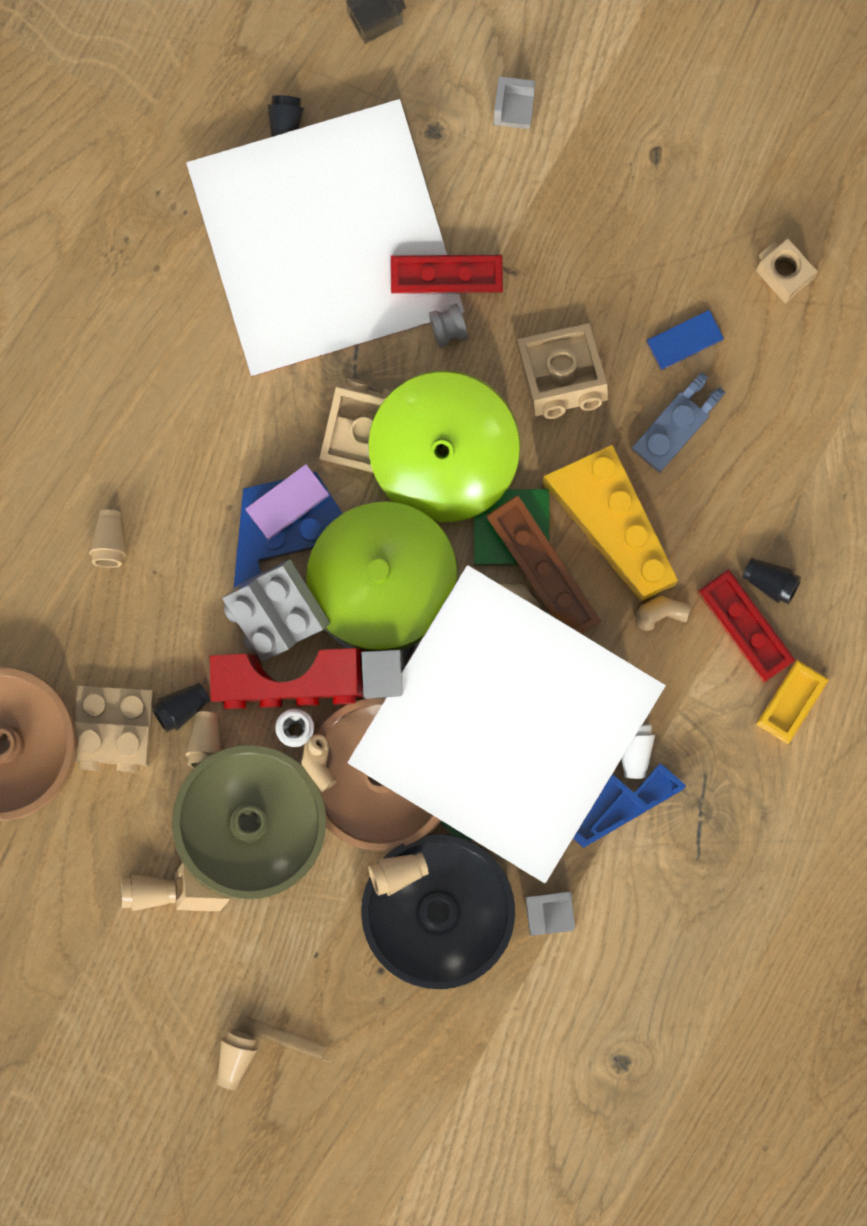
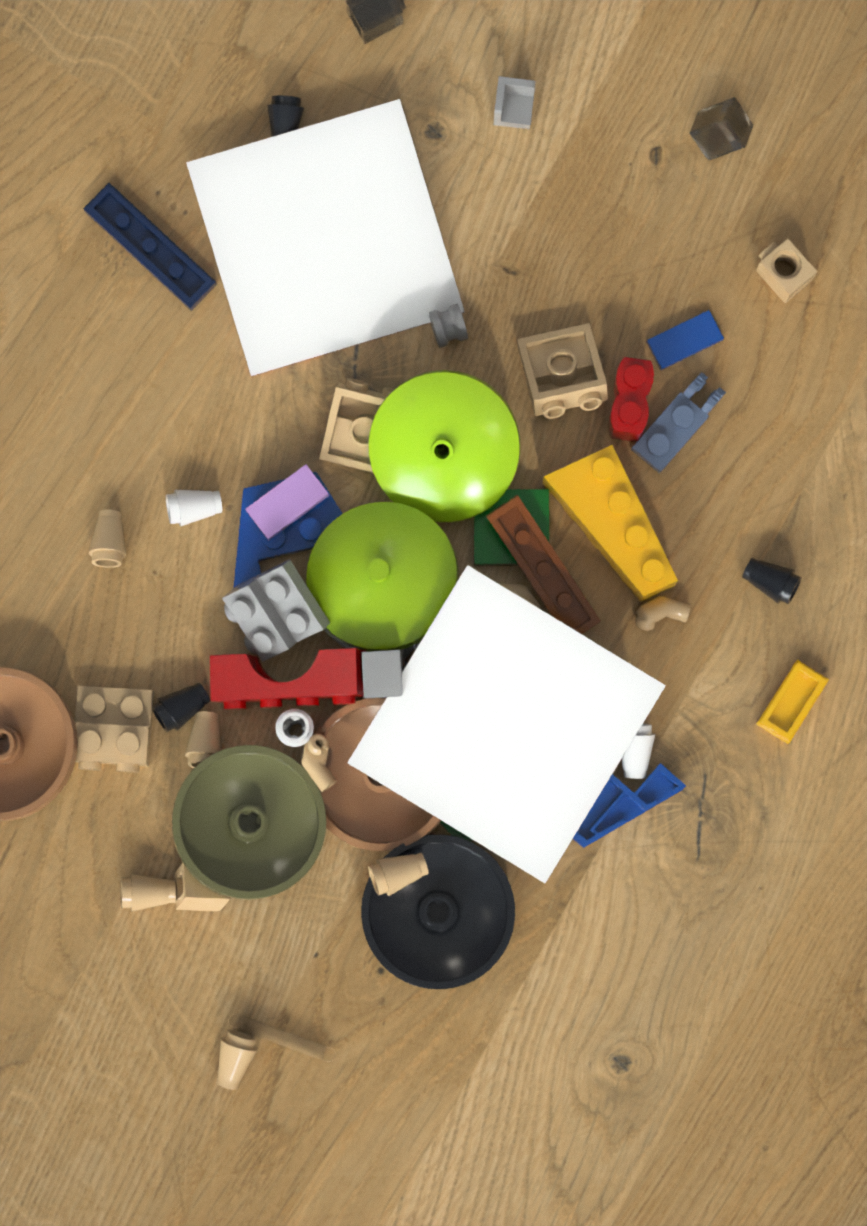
red tile [390,254,503,294] -> none
light grey panel [525,892,575,936] -> none
red tile [697,569,796,683] -> none
none -> dark blue tile [83,183,217,311]
none -> white cone [166,490,222,527]
none -> red brick [608,357,654,442]
none -> clear smoke panel [690,97,754,160]

